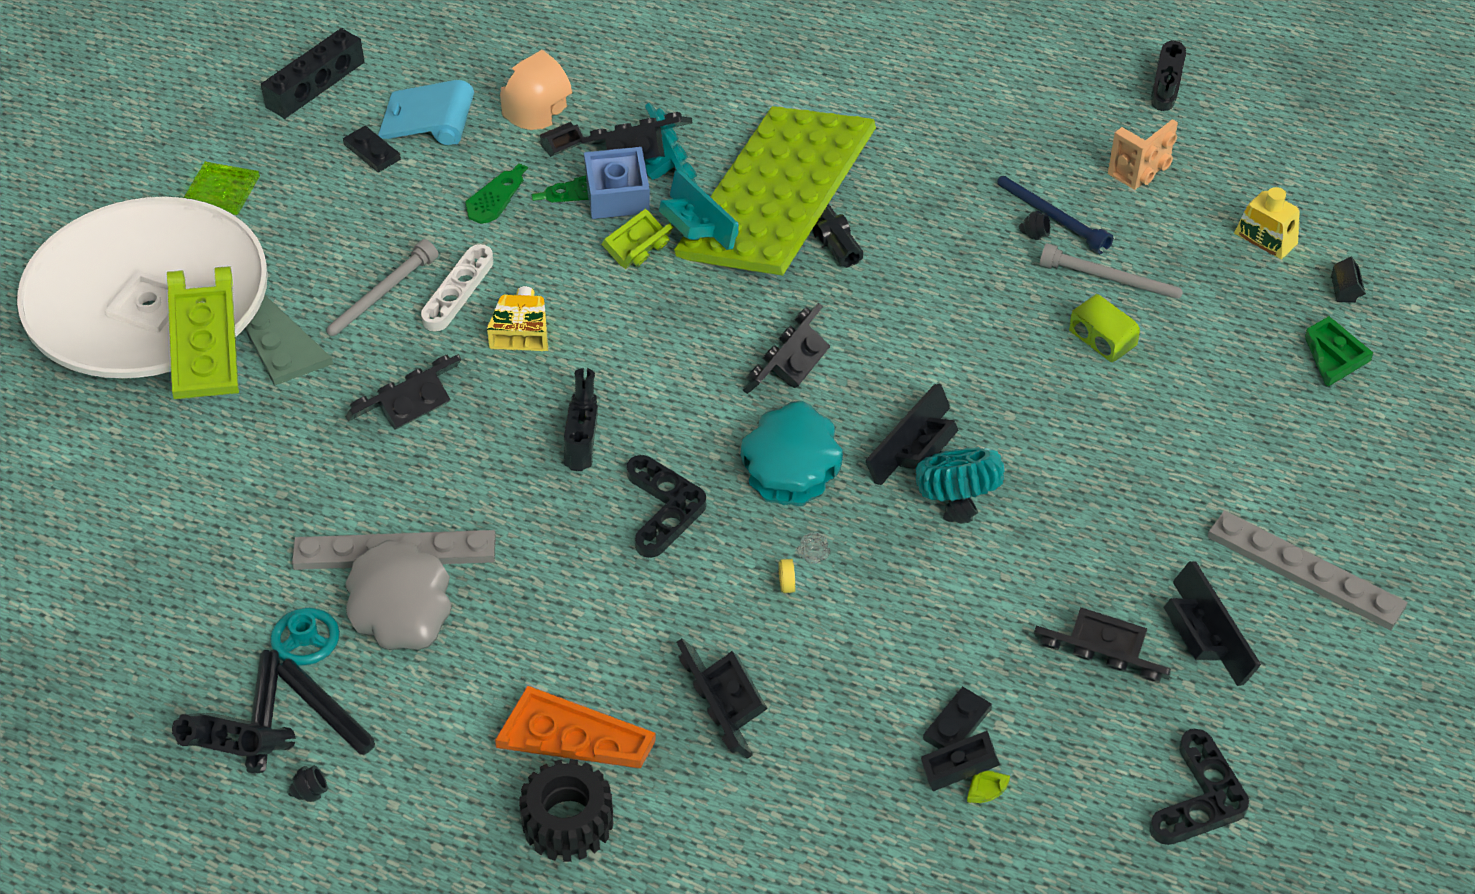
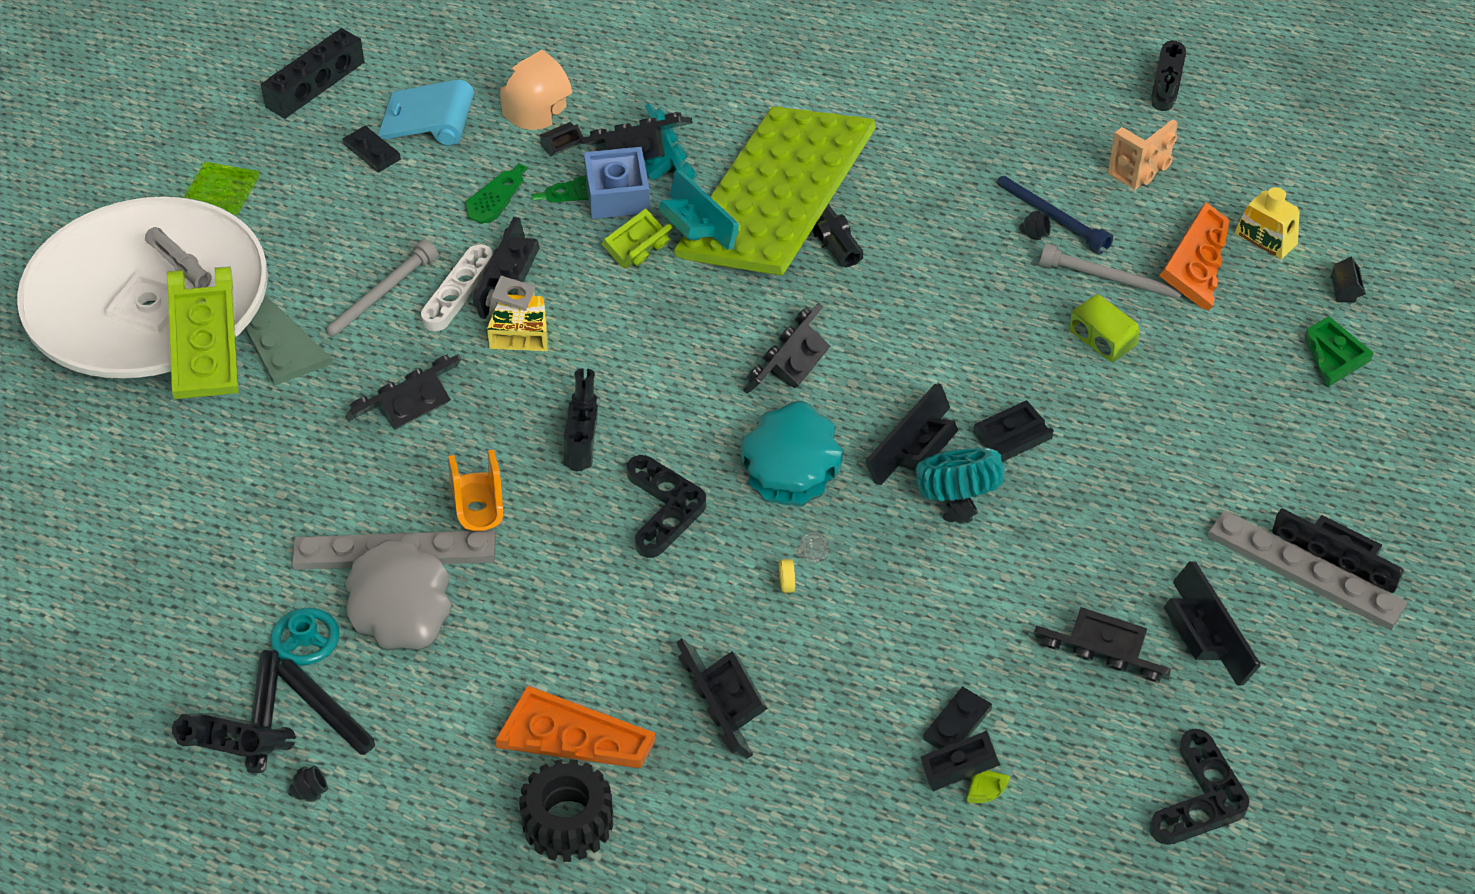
none -> light grey pin [145,227,212,288]
none -> light orange piece [448,449,503,532]
none -> black bracket [473,217,540,319]
none -> light grey bracket [486,276,535,322]
none -> black plate [973,400,1054,462]
none -> orange wing [1159,202,1230,311]
none -> black bracket [1272,508,1404,593]

